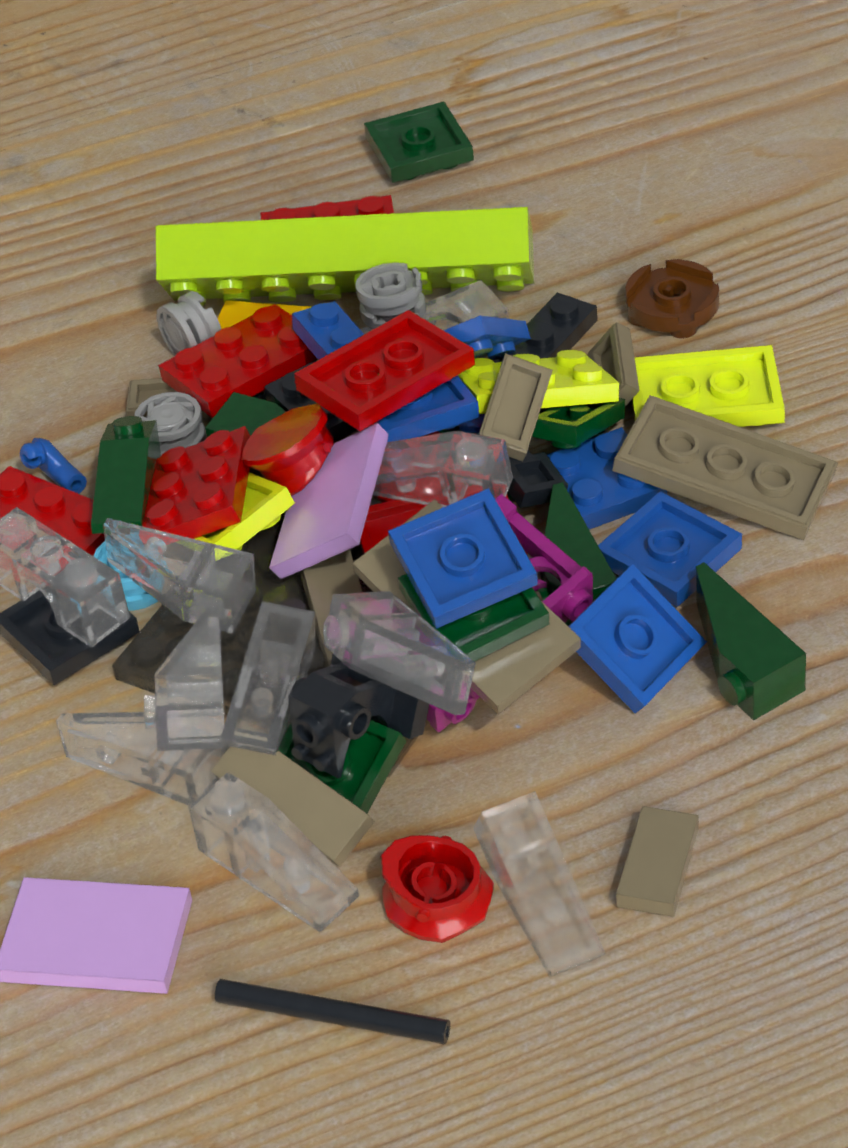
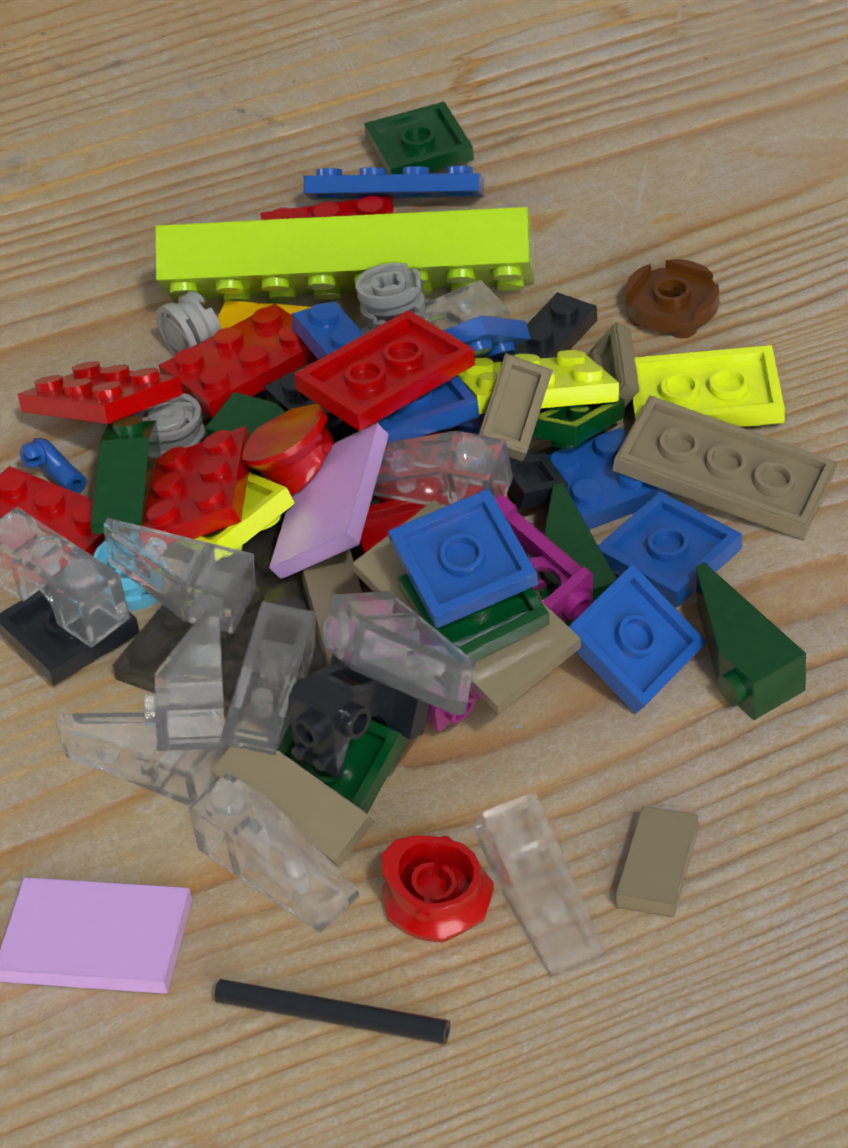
none -> red plate [17,361,183,424]
none -> blue plate [304,166,484,199]

